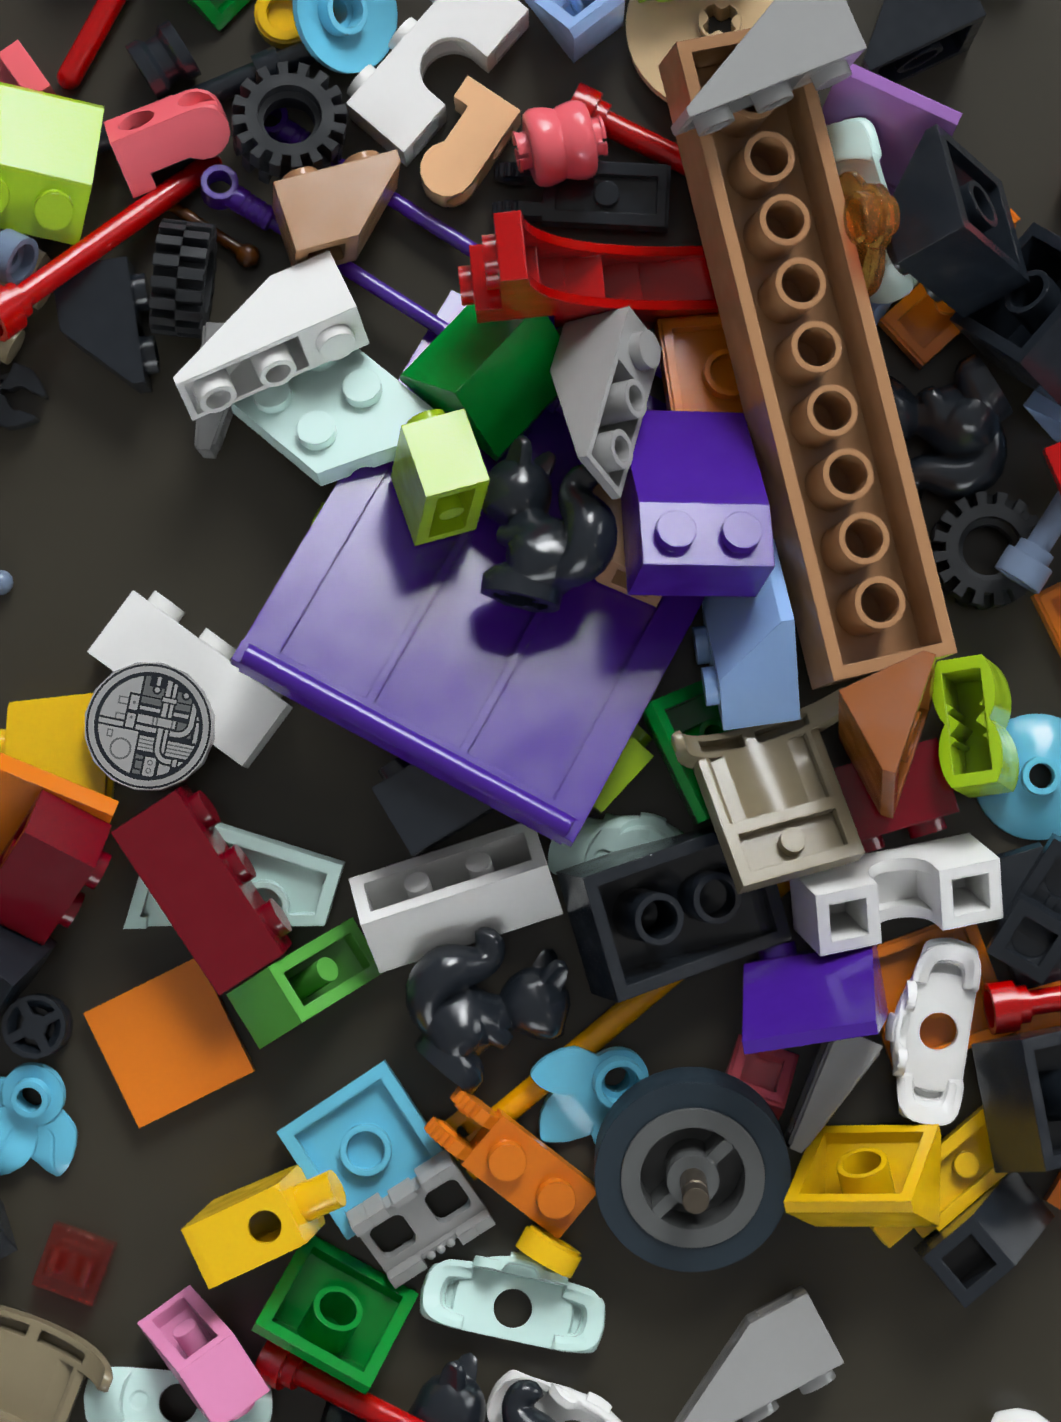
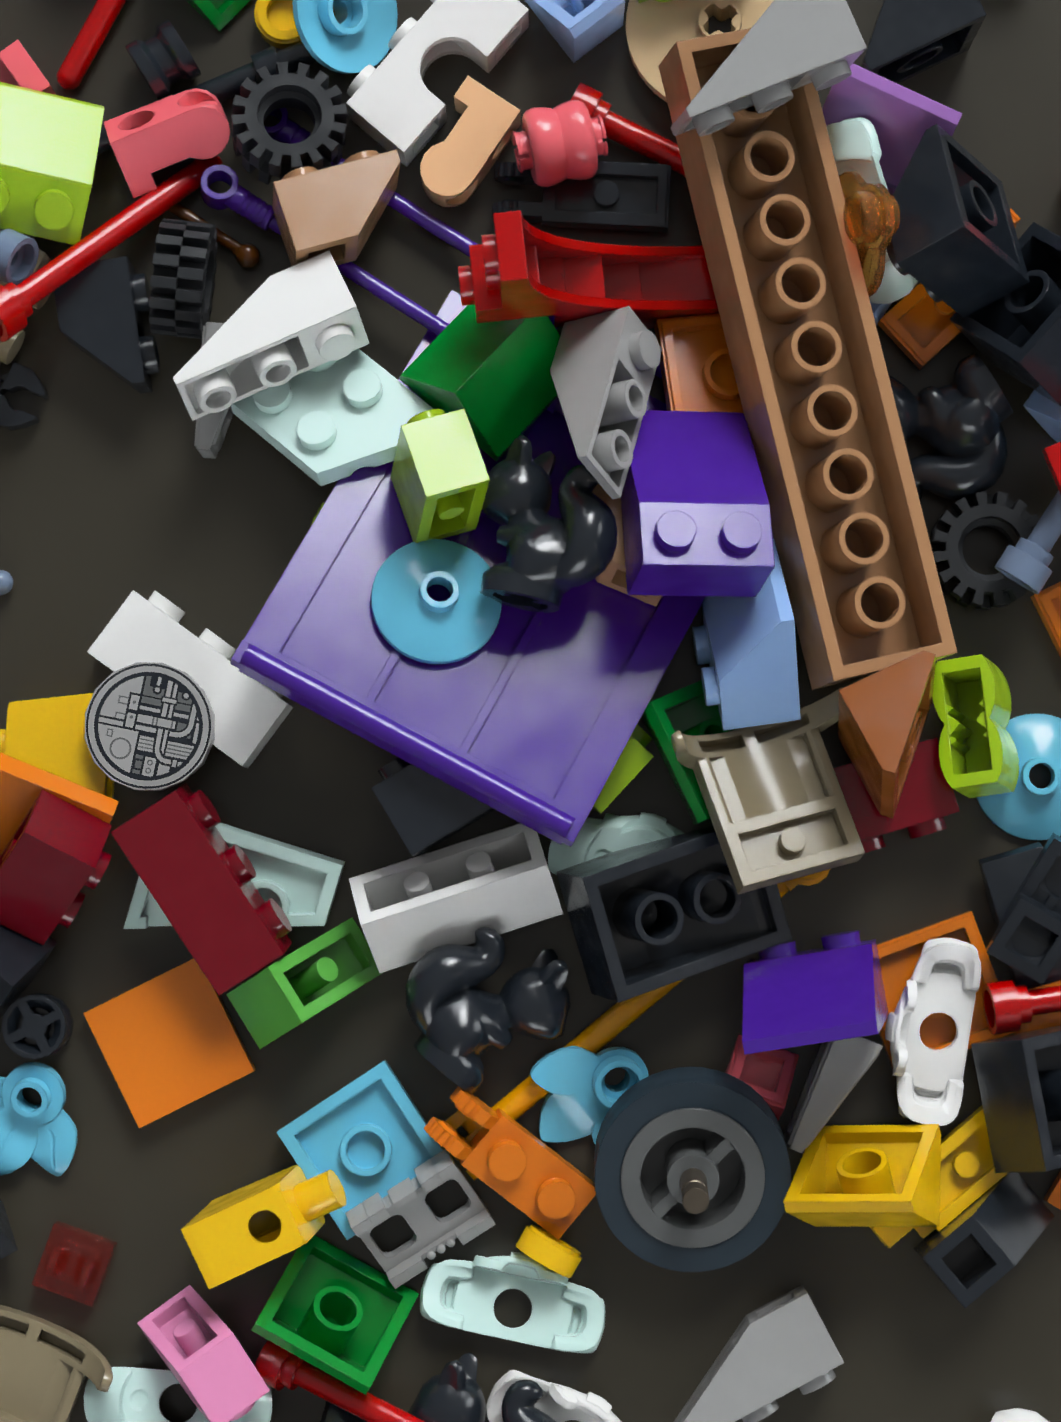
white arch [790,833,1003,956] -> none
none -> medium azure dish [371,539,501,664]

